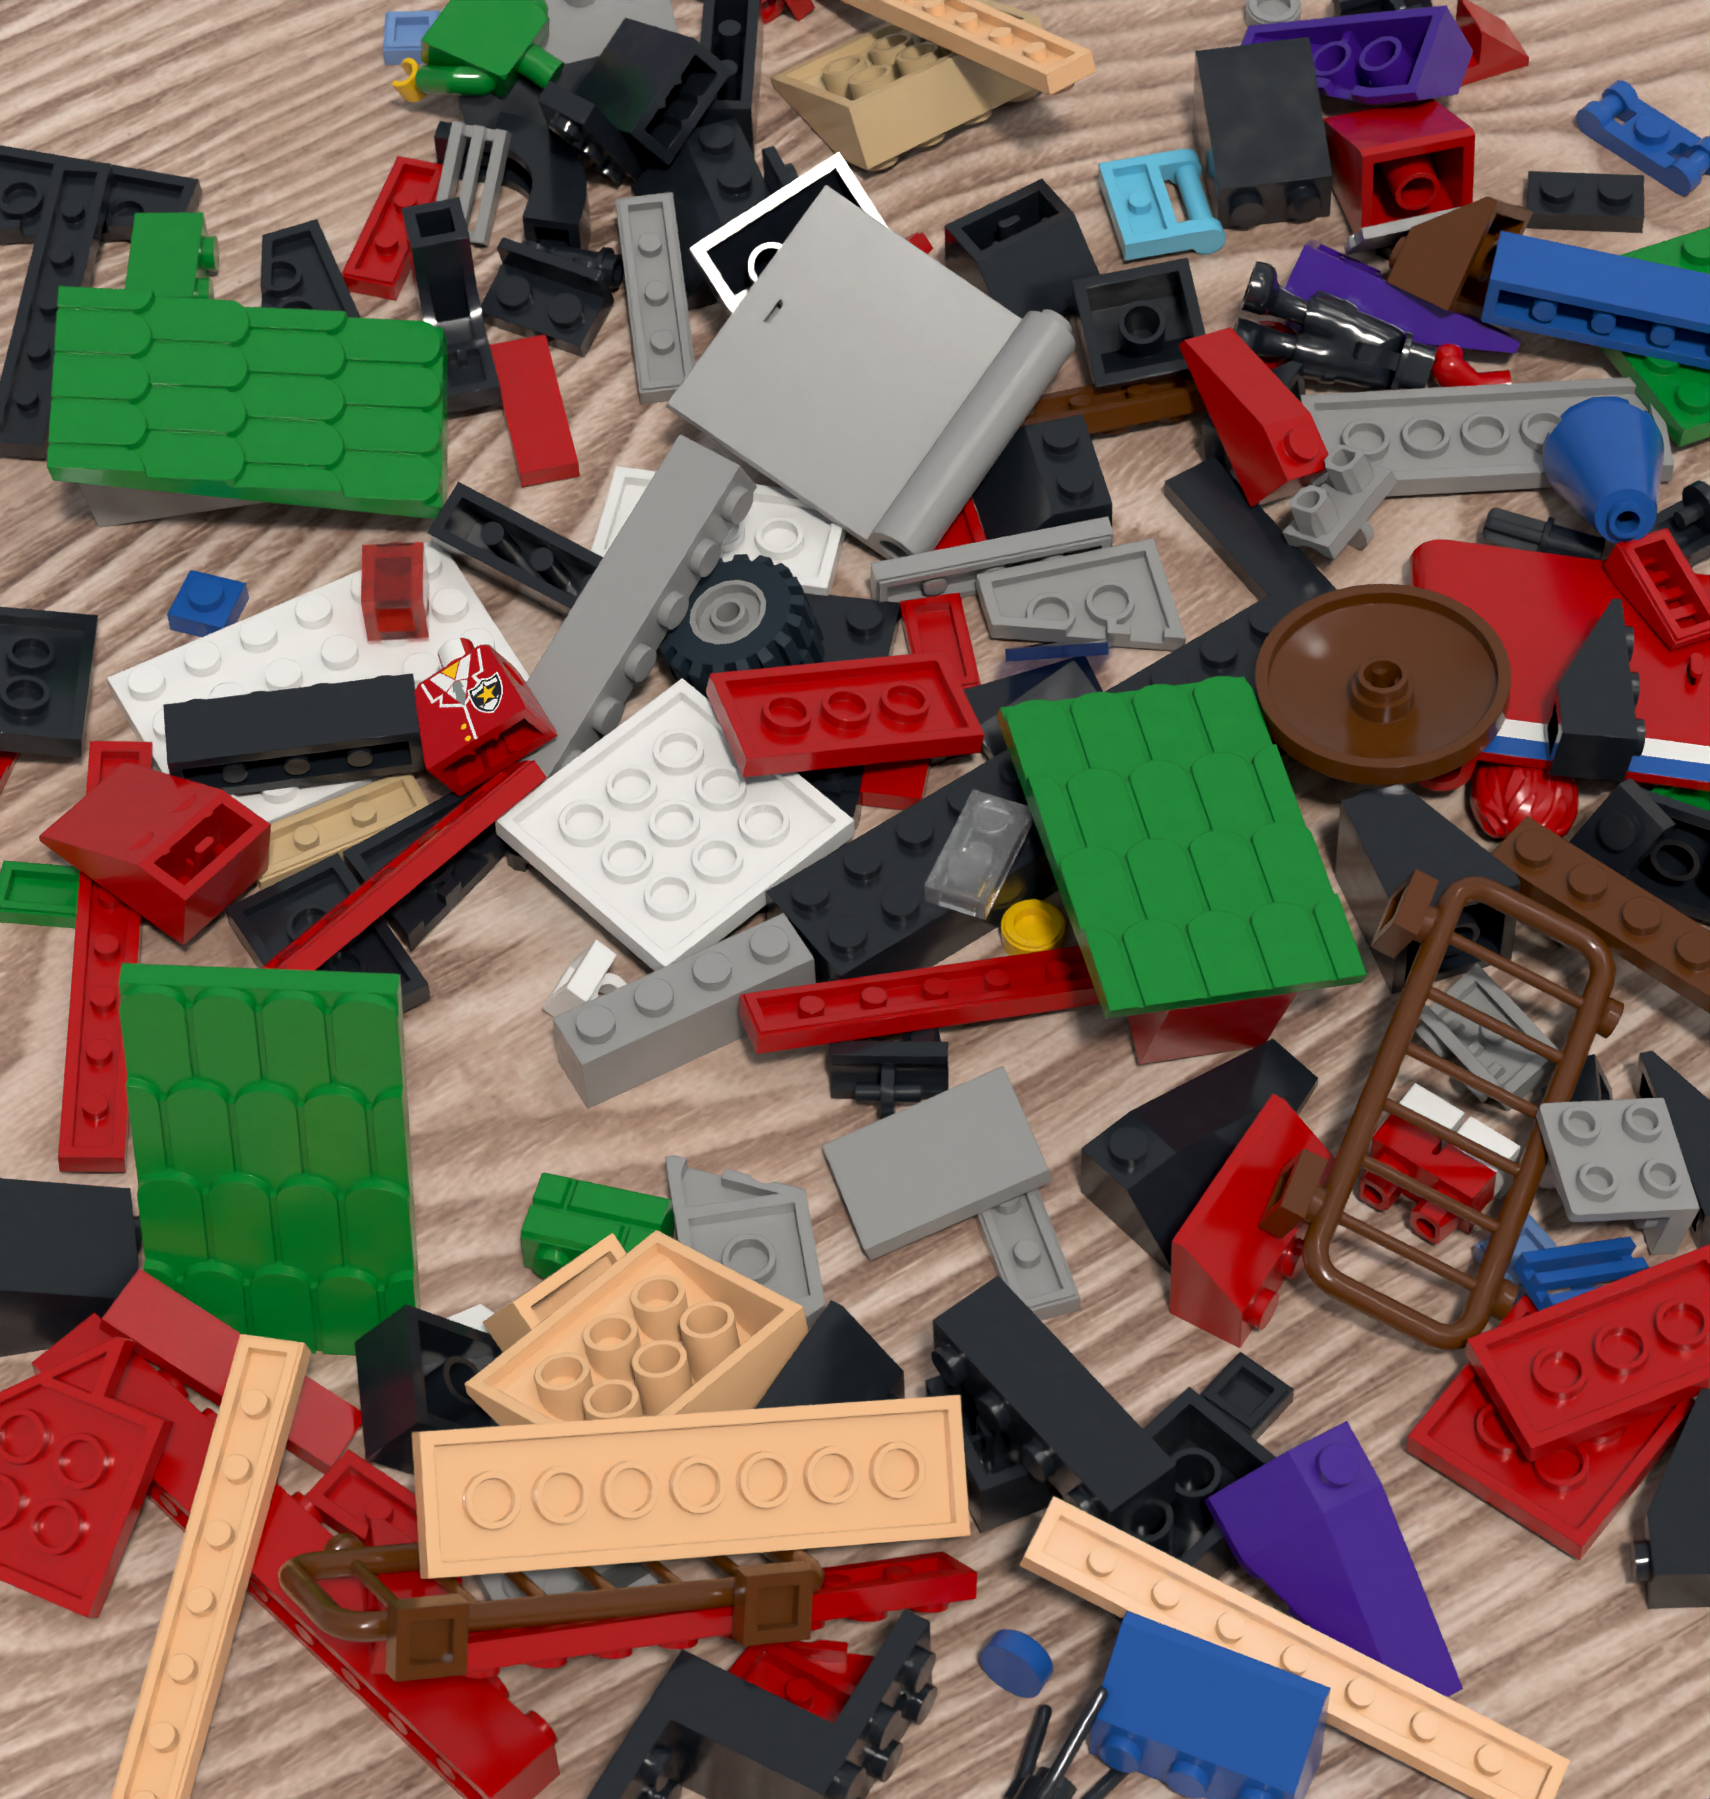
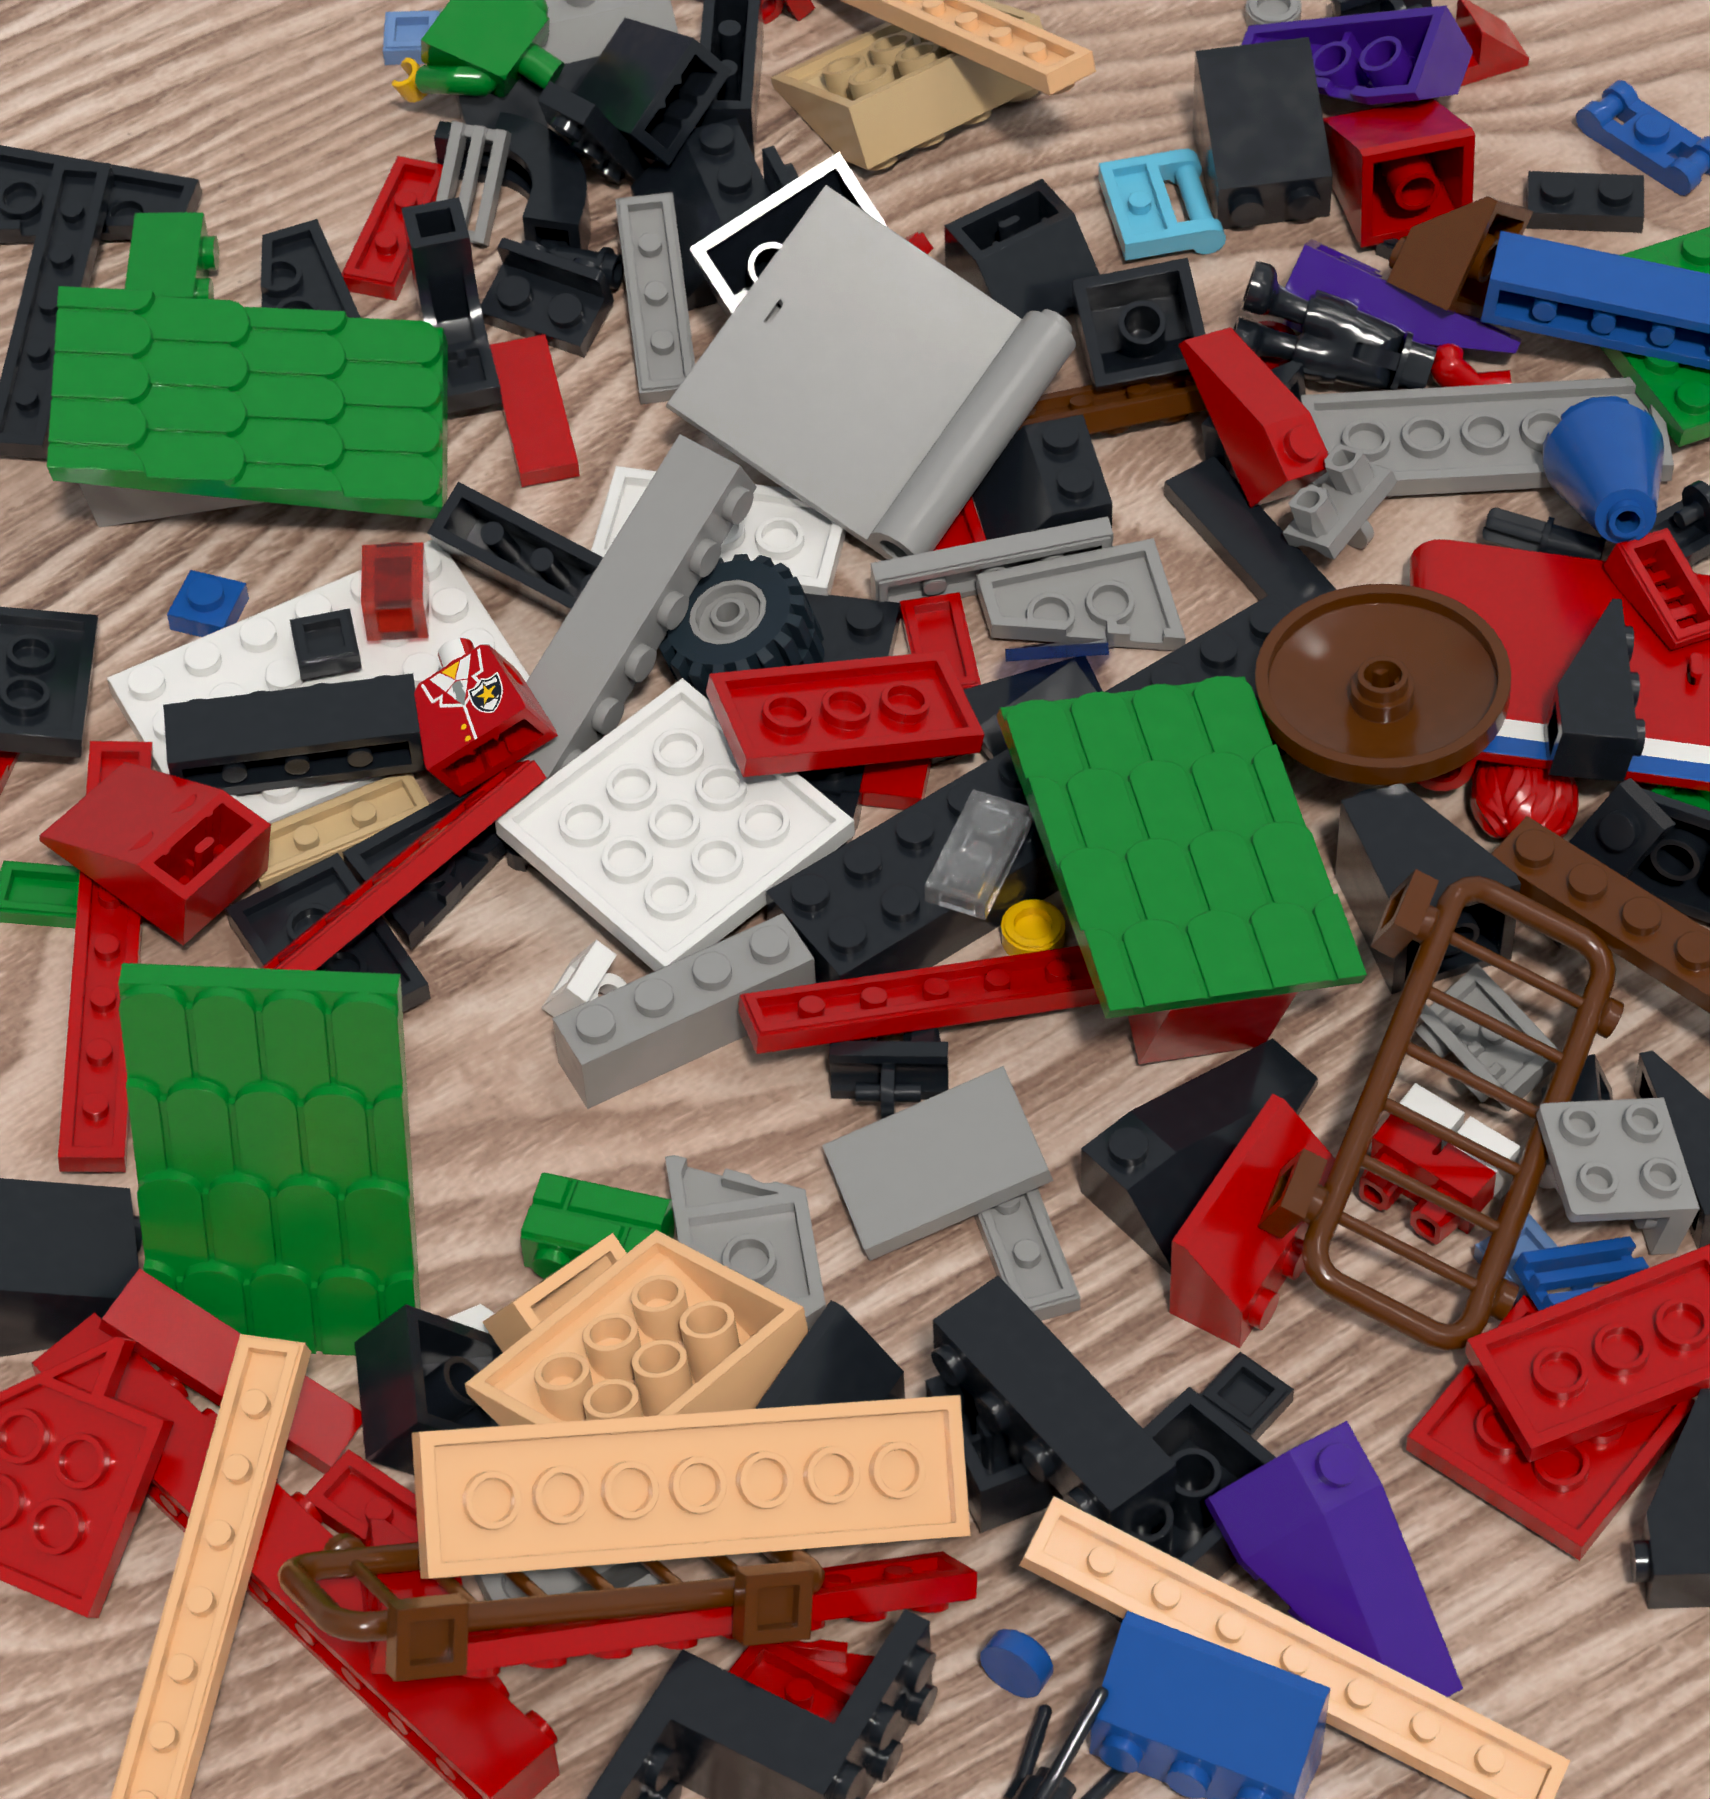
light grey piece [1344,207,1460,255] -> none
none -> black tile [289,608,362,680]

